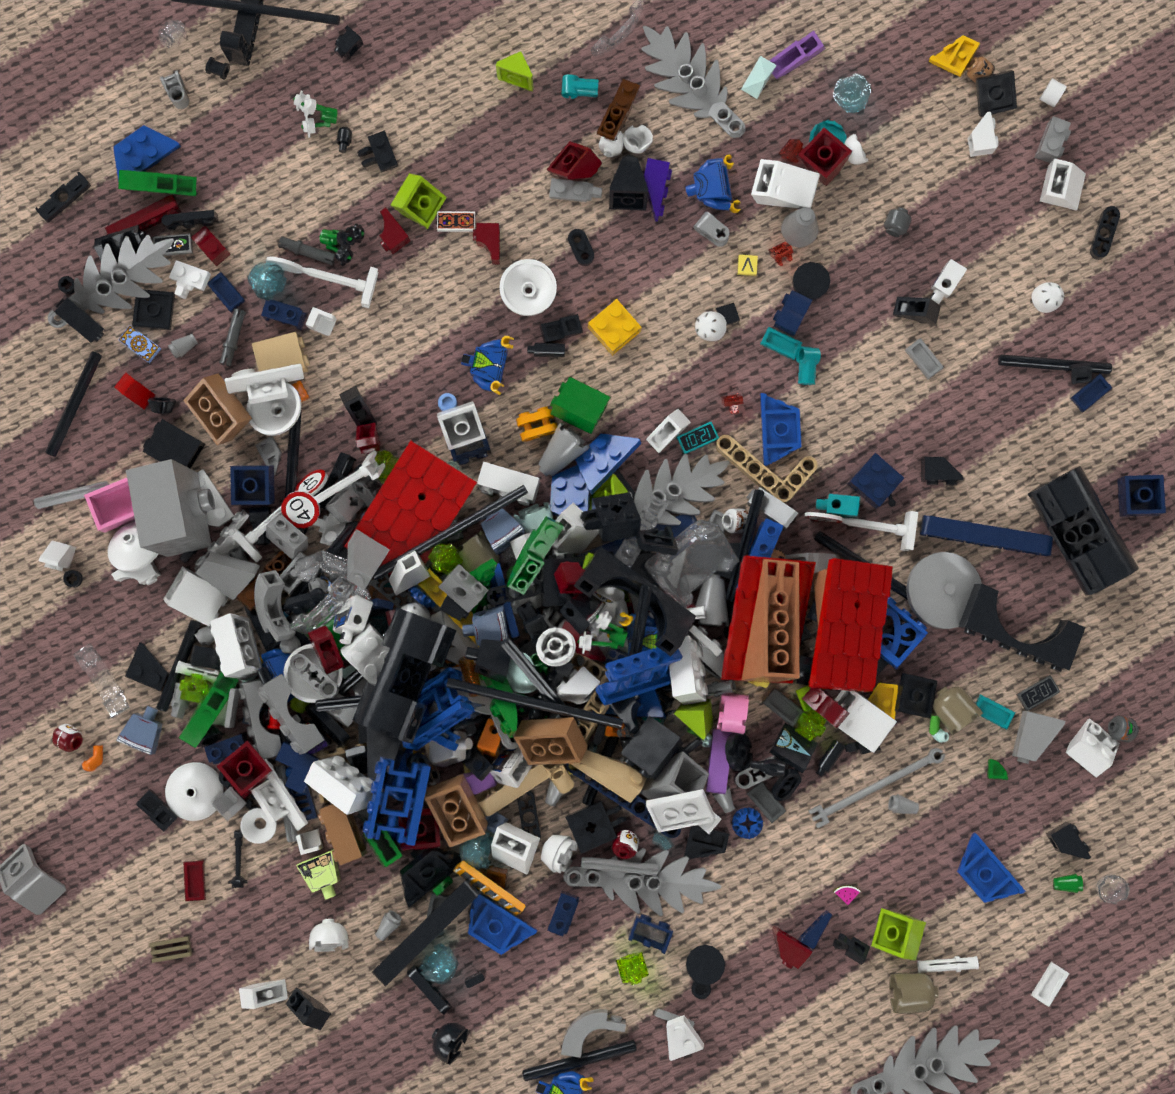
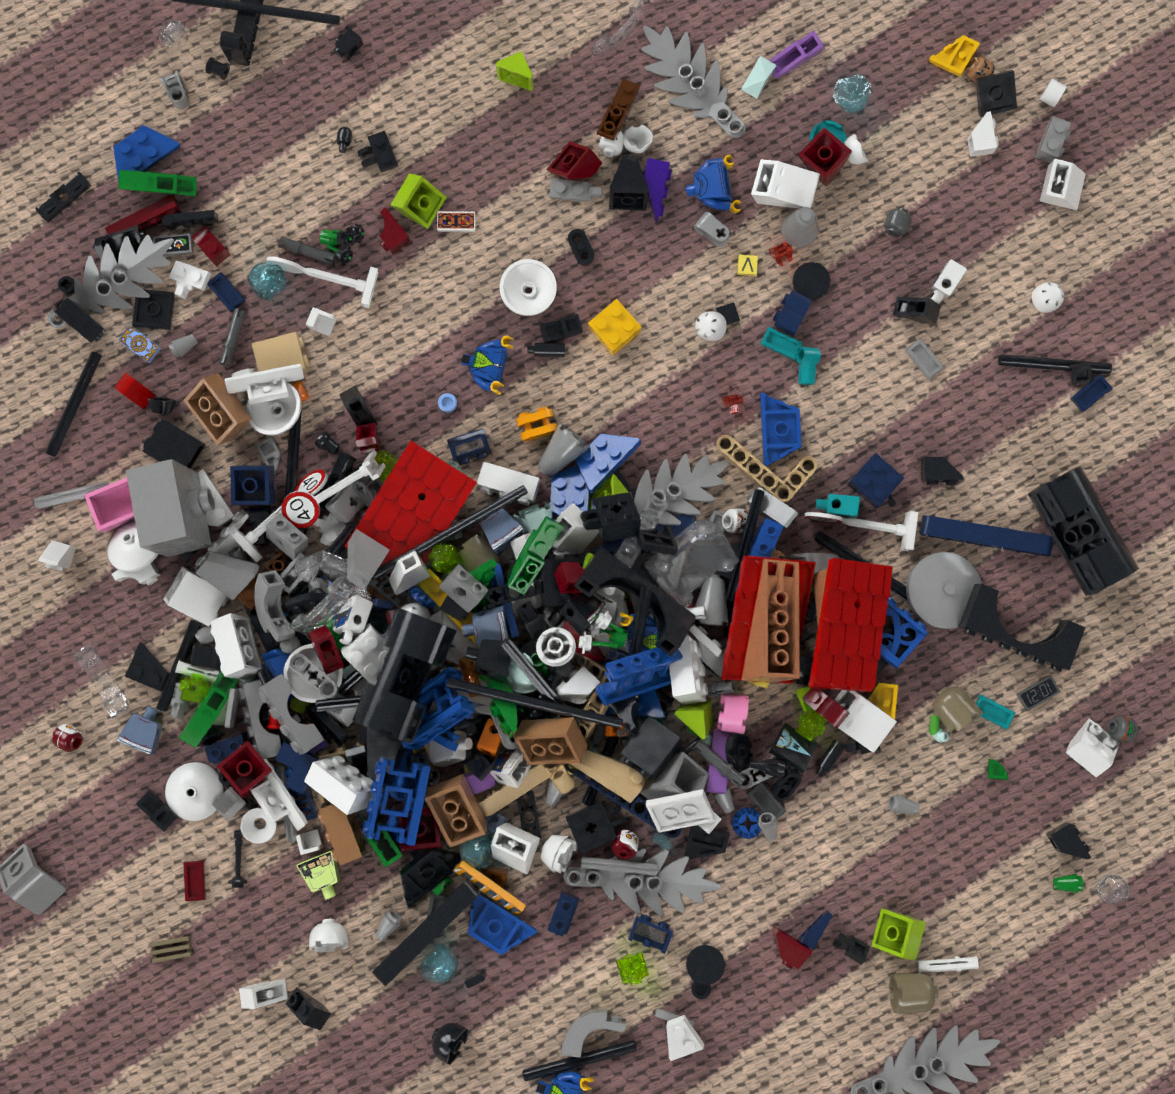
black bush [63,570,83,588] -> none
orange arm [82,745,103,772] -> none
dark blue window [261,299,307,331] -> none
plant [293,91,337,138] -> none
black beam [407,965,452,1015] -> none
white slope [437,401,486,450] -> none
dark red arch [473,223,500,265] -> none
green brick [550,377,610,434] -> none
teal piece [561,74,599,99] -> none
white arch [646,409,691,453] -> none
tile [677,421,719,454] -> none
dark grey tile [762,688,805,727] -> none
clear red tile [778,139,804,163] -> none
light grey hinge [808,748,945,828] -> none
dark pink tile [833,885,861,905] -> none
black tile [895,673,938,719] -> none
blue wing [957,833,1026,903] -> none
light grey slope [1012,711,1065,764] -> none
white tile [1031,962,1070,1007] -> none
black beam [1090,206,1120,260] -> none
dark blue brick [1117,475,1166,517] -> none
none -> black piece [315,432,340,454]
none -> dark grey pin [693,740,746,788]
none -> light grey cone [758,812,777,841]

